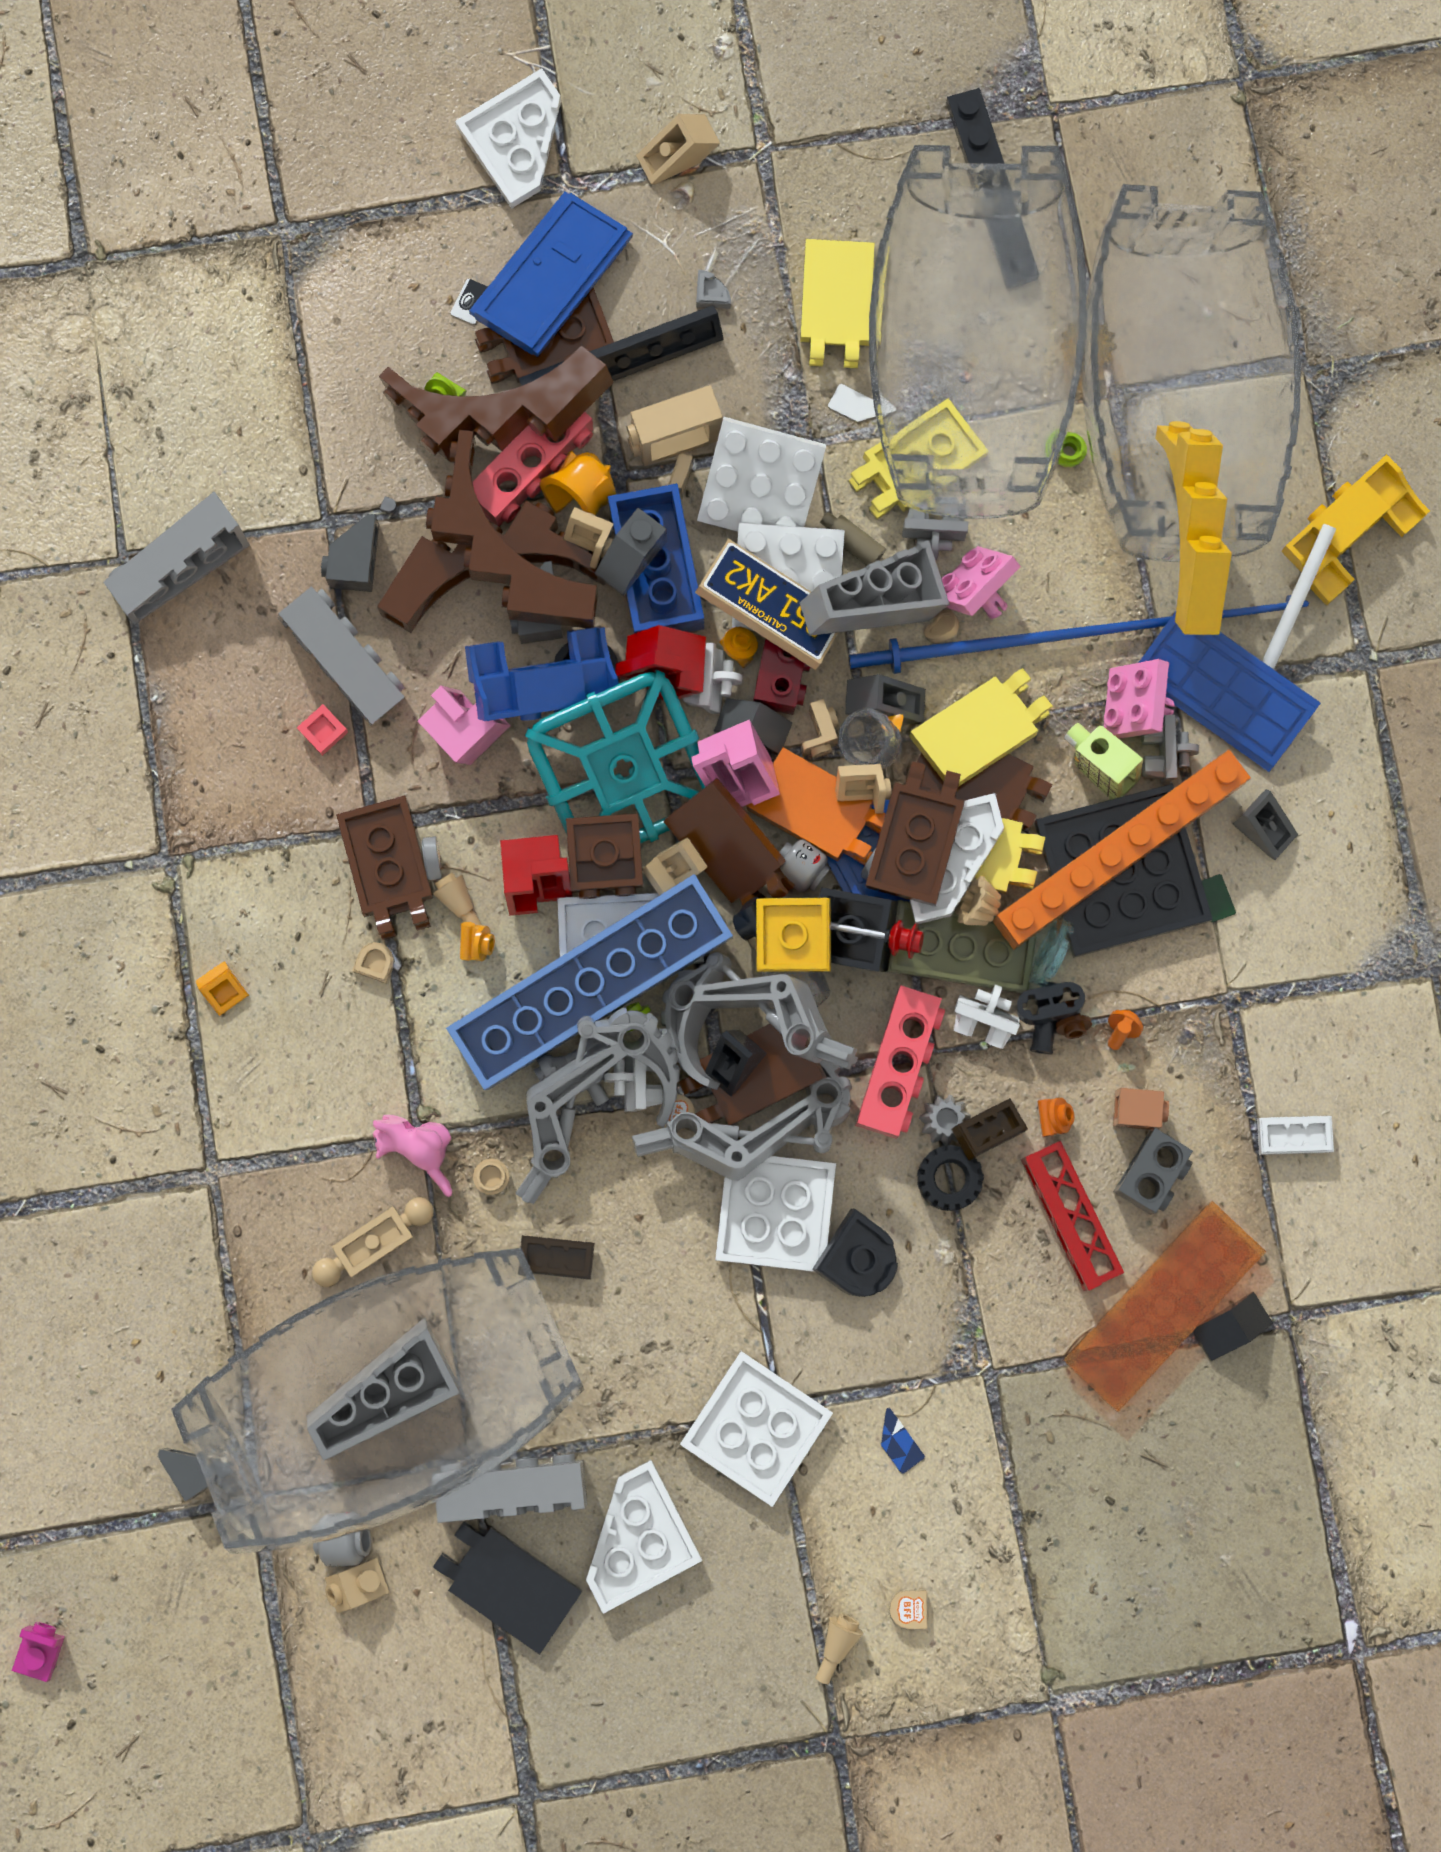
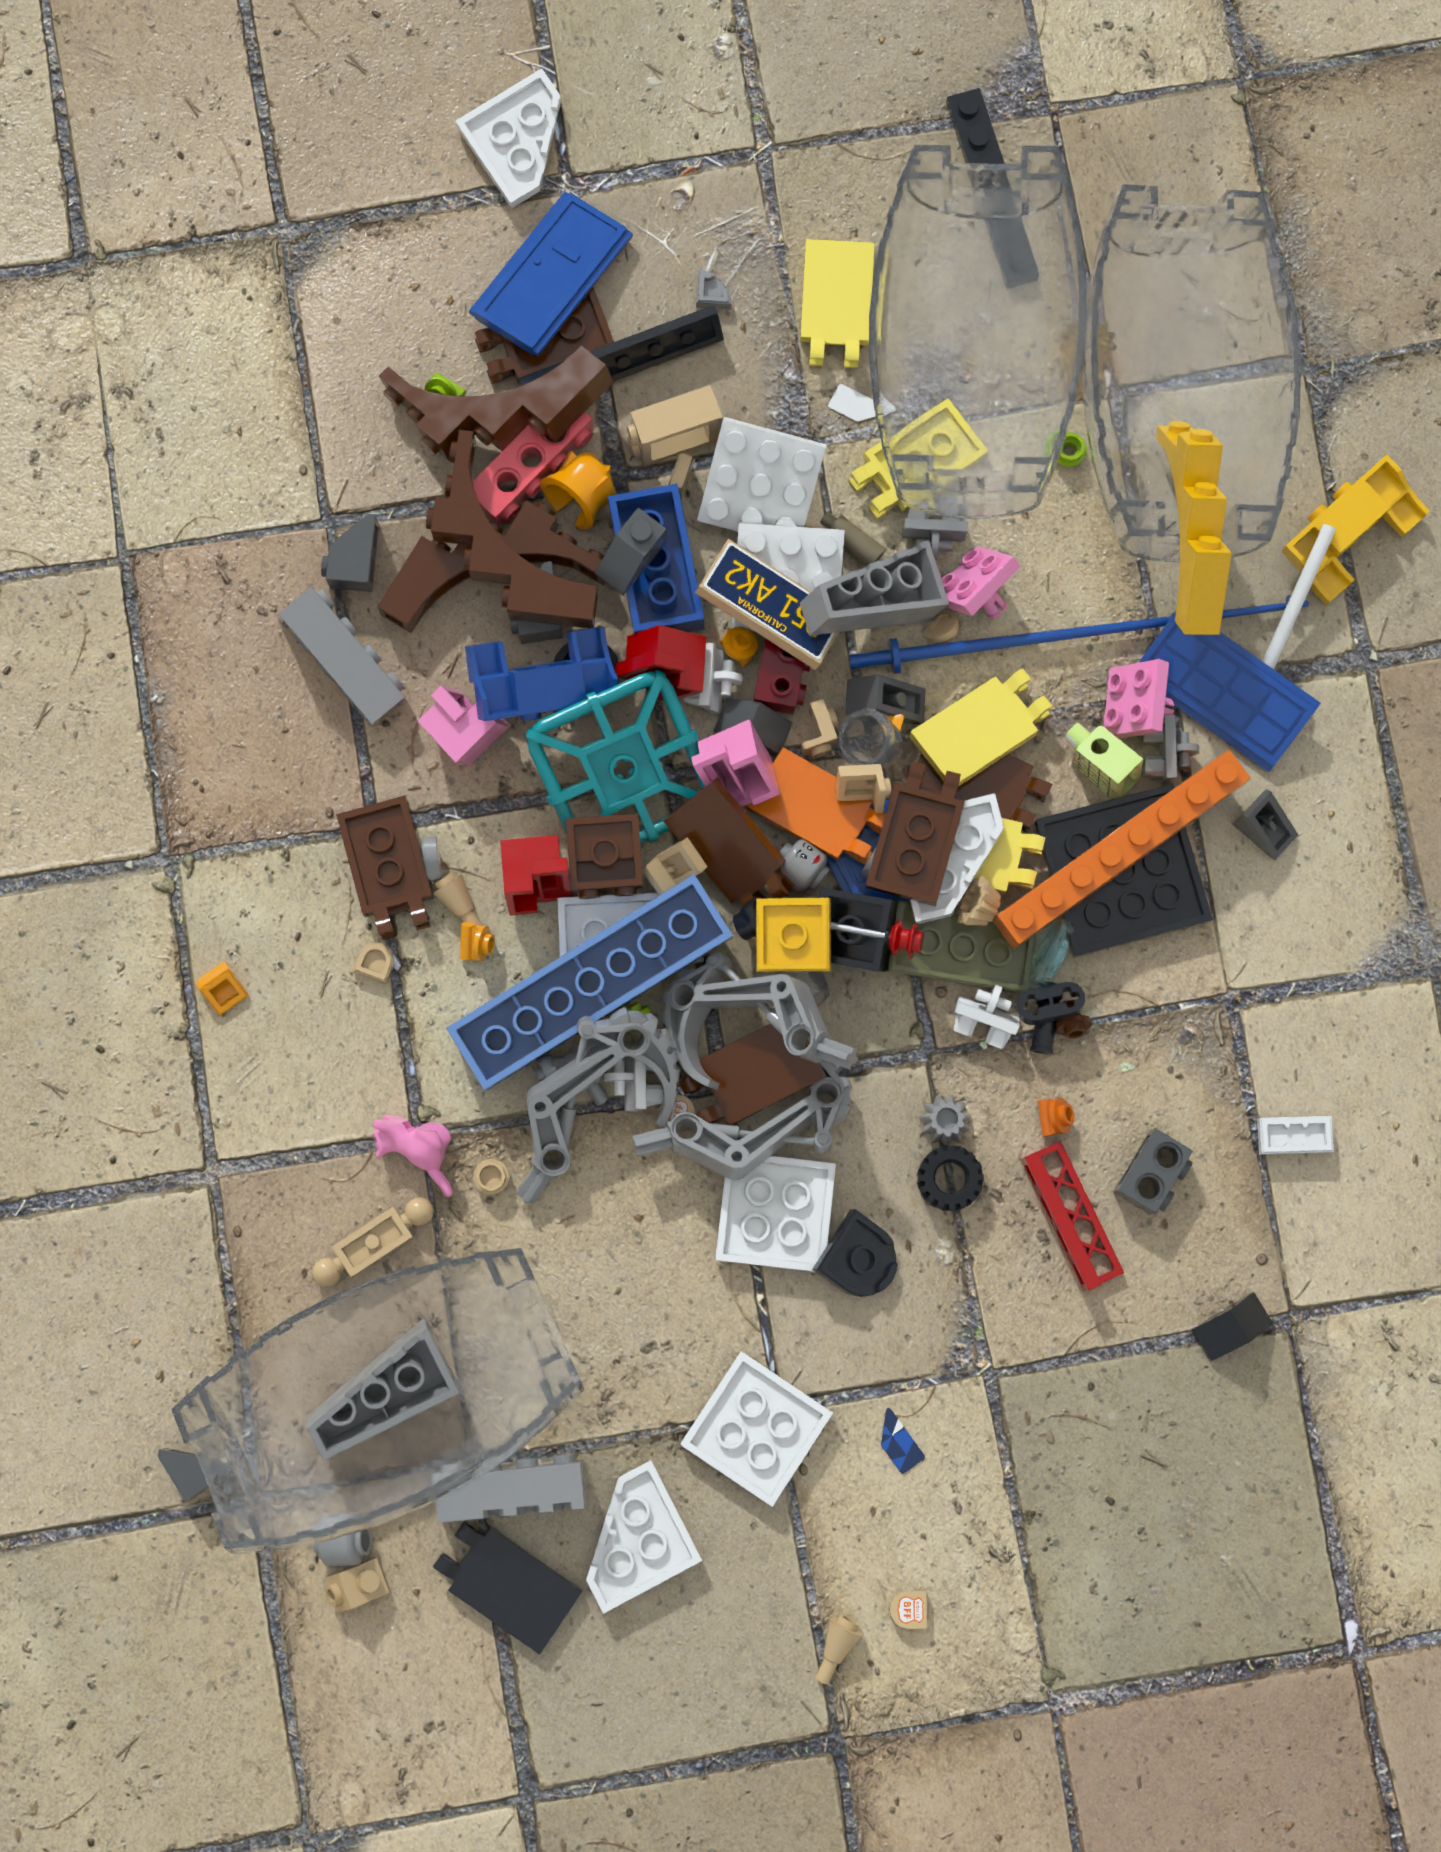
dark pink bracket [11,1622,65,1682] -> none
light grey wedge [103,491,250,625] -> none
coral plate [297,704,348,756] -> none
flat silver piece [380,496,397,514] -> none
sticker [451,279,488,324] -> none
dark brown plate [518,1235,595,1280] -> none
tan bracket [563,507,614,569] -> none
tan slope [636,114,720,184] -> none
black slope [705,1030,767,1096] -> none
coral brick [855,985,945,1139] -> none
dark brown plate [951,1098,1028,1161] -> none
clear orange plate [1063,1201,1266,1412] -> none
orange plate [1108,1010,1143,1050] -> none
nougat brick [1113,1088,1169,1130] -> none
dark green sticker [1201,874,1236,922] -> none

